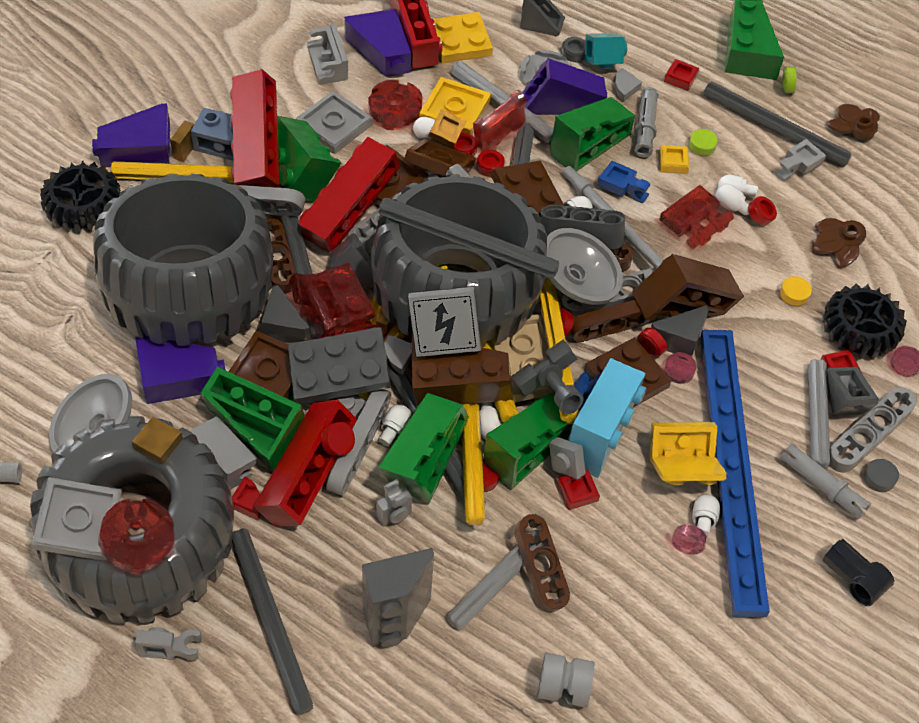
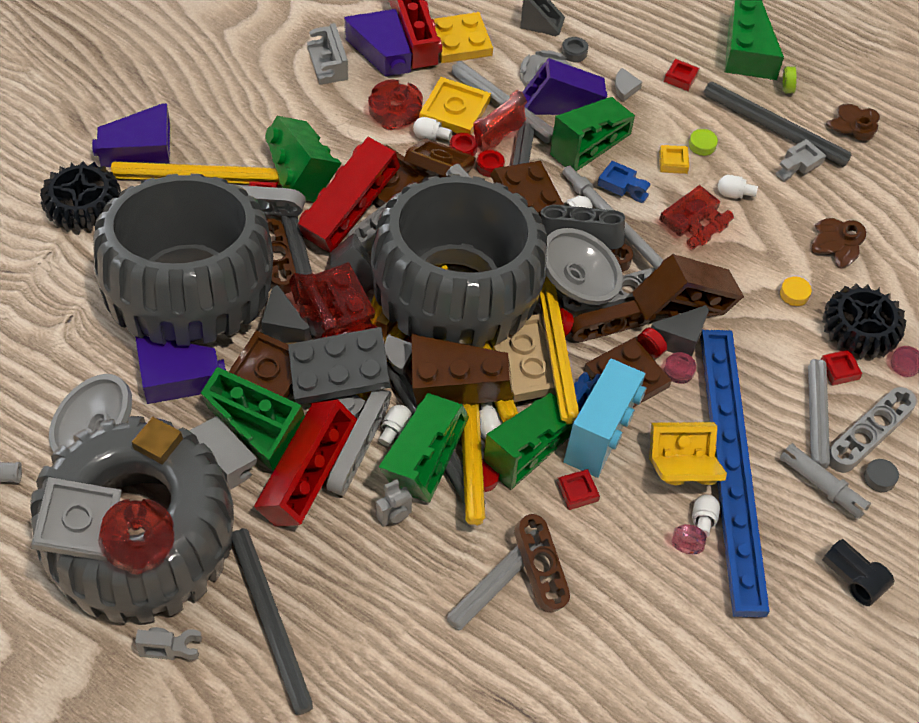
pearl gold tile [170,120,194,162] -> none
sand blue brick [191,108,234,161] -> none
brick [230,69,279,187] -> none
red tile [232,477,261,521] -> none
light grey tile [295,90,373,154] -> none
red tile [321,422,355,456] -> none
dark grey slope [362,548,434,647] -> none
dark grey axle [379,198,559,279] -> none
light grey tile [408,287,481,357] -> none
pearl gold tile [429,109,466,148] -> none
dark grey bar [511,339,583,414] -> none
light grey wheel [537,652,595,707] -> none
light grey plate [549,437,586,479] -> none
teal brick [585,33,627,69] -> none
light grey pin [635,87,659,157] -> none
white cylinder [715,184,749,216] -> none
red tile [748,196,777,226] -> none
dark grey slope [827,367,879,416] -> none

